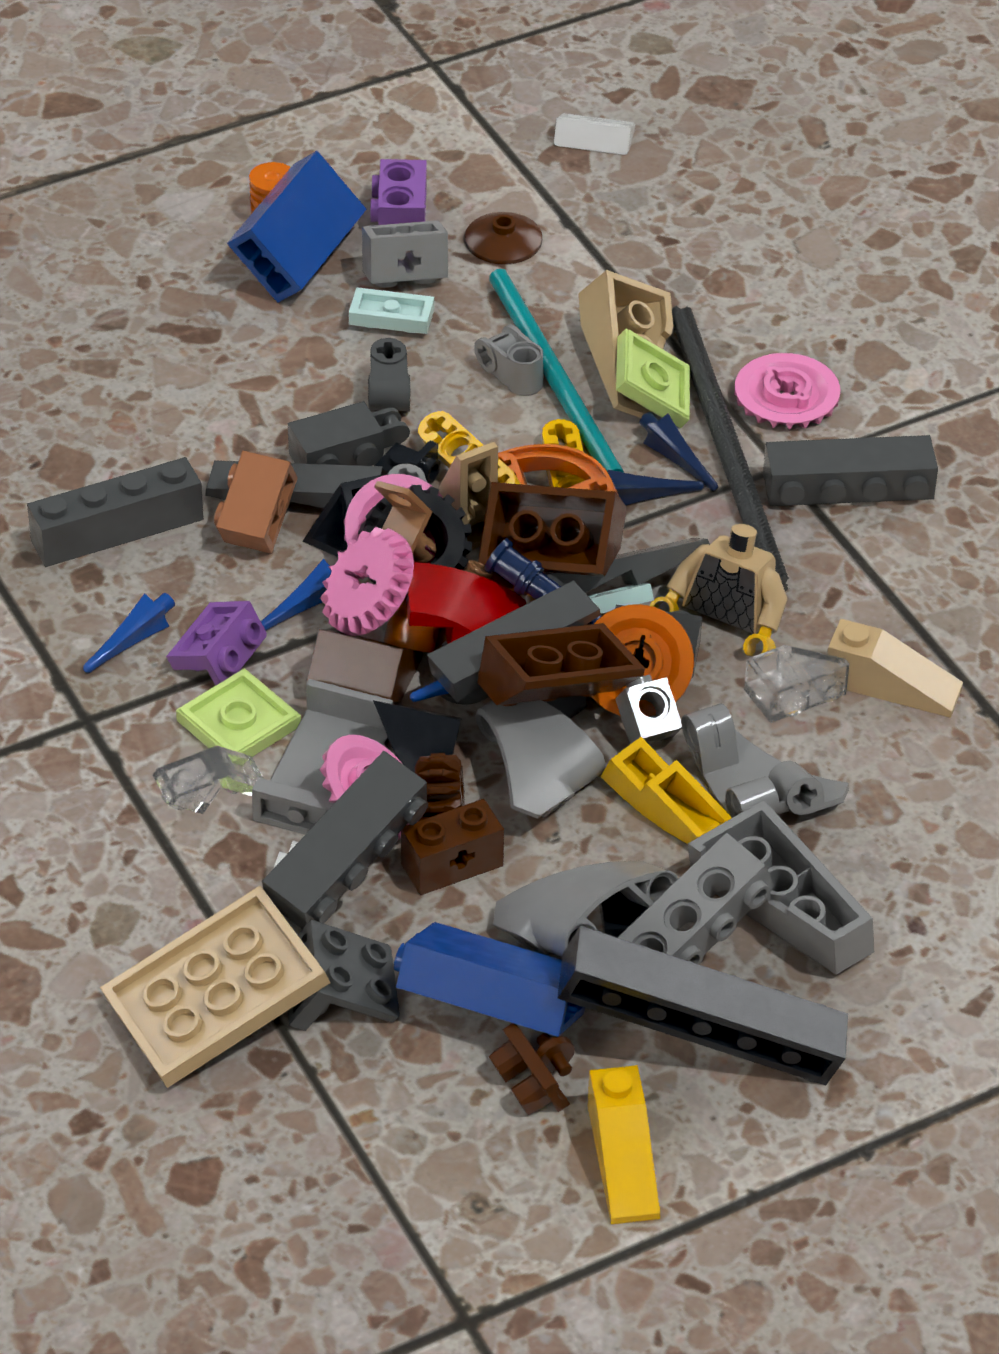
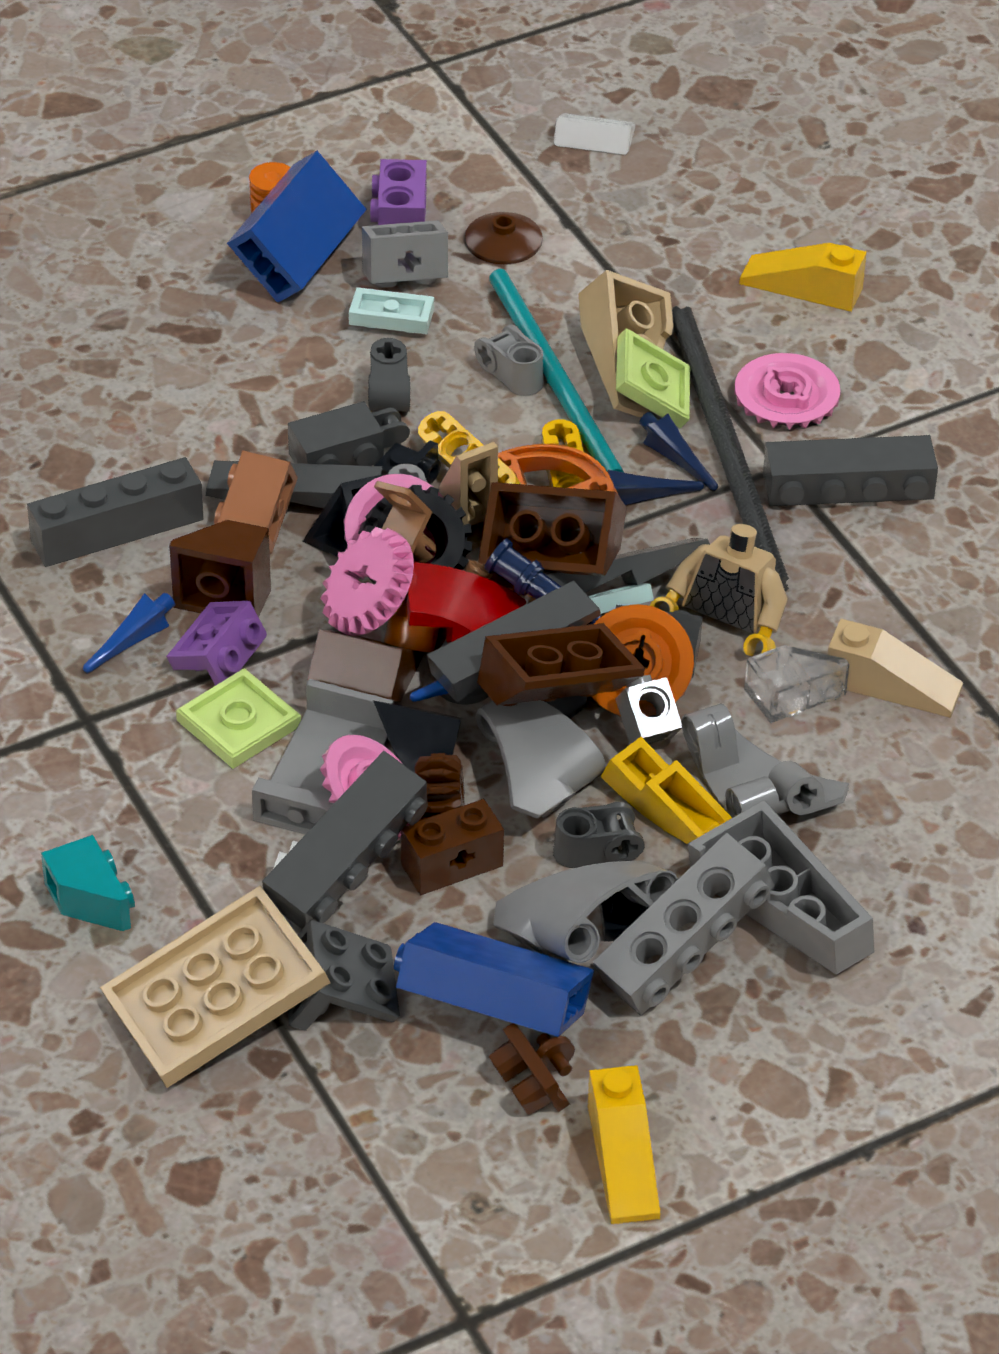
clear slope [153,746,264,814] -> none
blue piece [261,559,331,631] -> none
brick [557,926,848,1086] -> none
none -> teal slope [41,835,135,931]
none -> reddish brown slope [169,520,271,617]
none -> dark grey piece [553,802,645,868]
none -> yellow slope [739,243,867,312]

